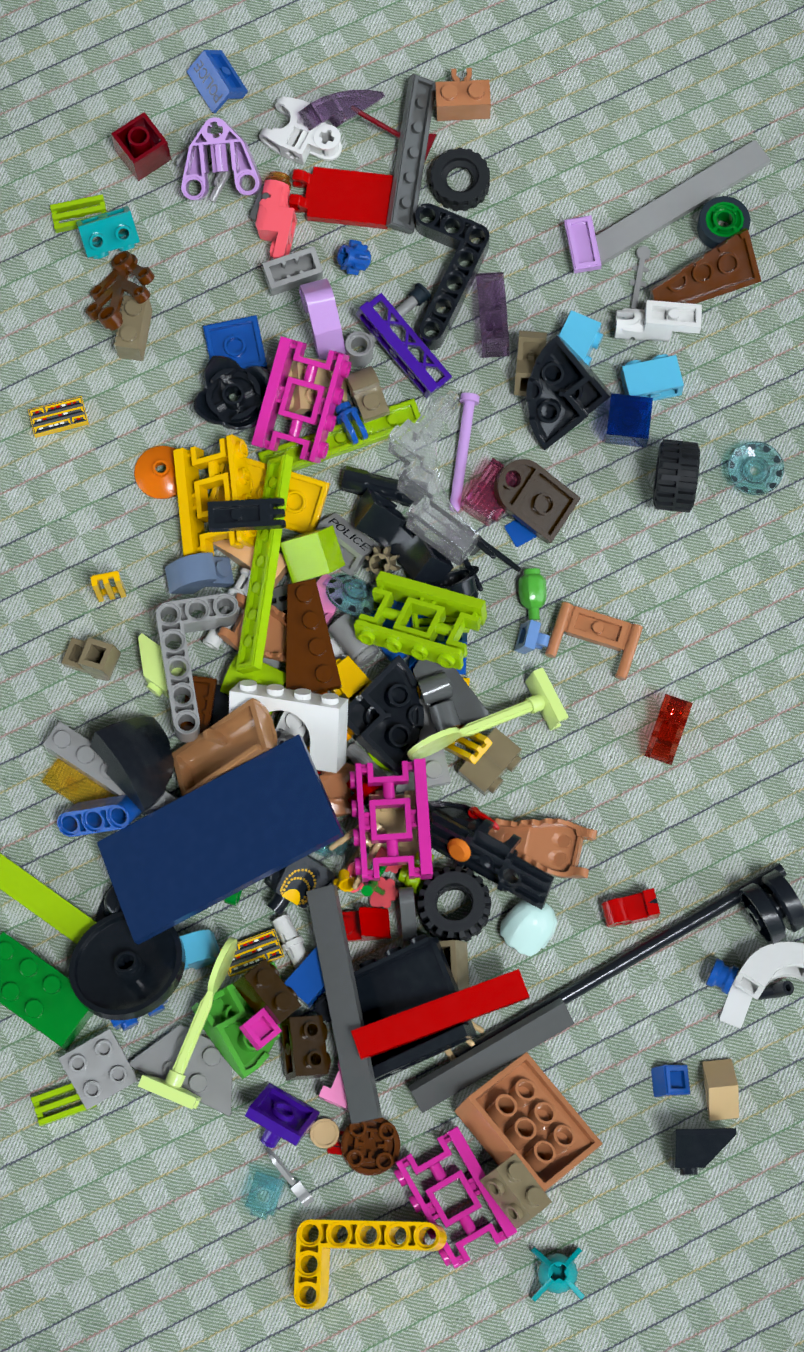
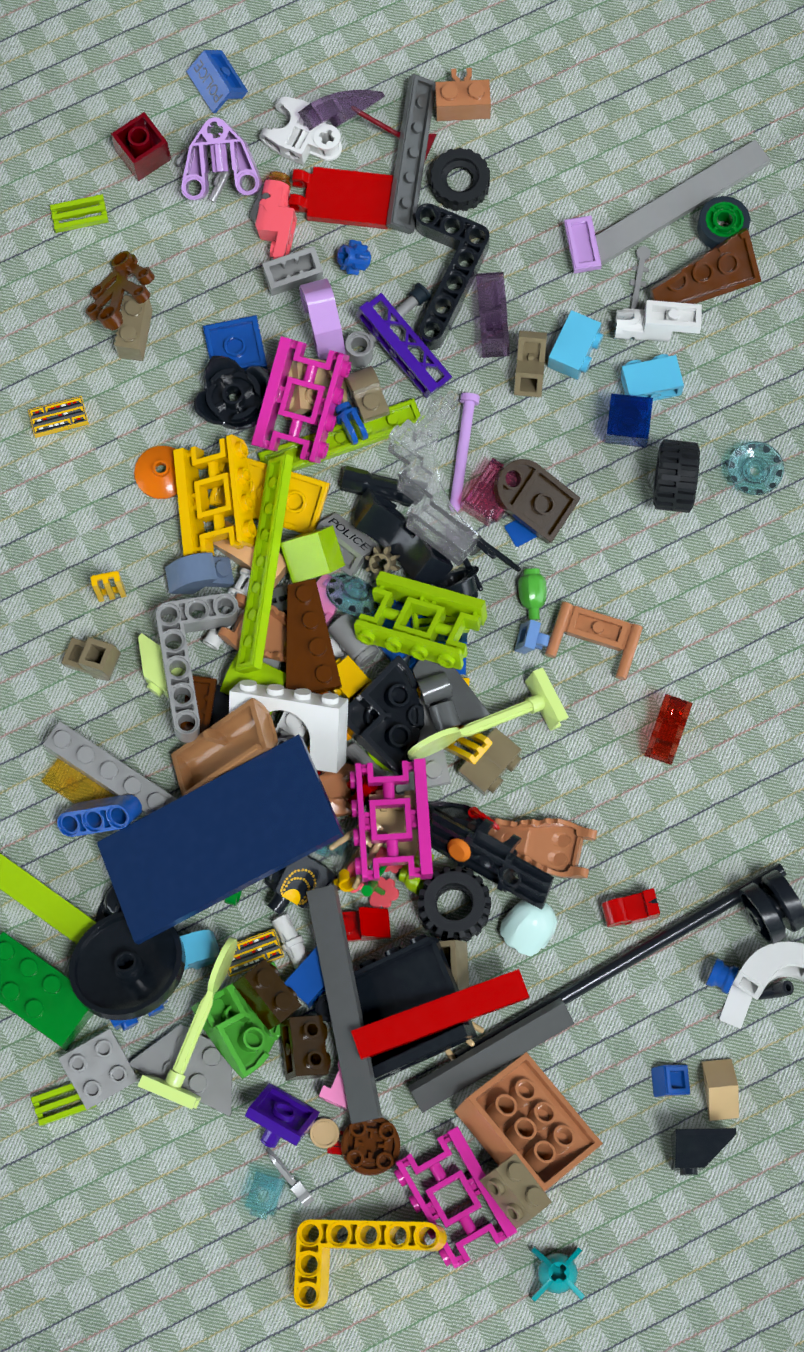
teal brick [76,206,140,259] -> none
black brick [90,717,174,813] -> none
black hinge [207,498,286,533] -> none
dark pink tile [239,1008,282,1051] -> none
dark grey beam [399,886,417,941] -> none
black brick [526,334,611,450] -> none

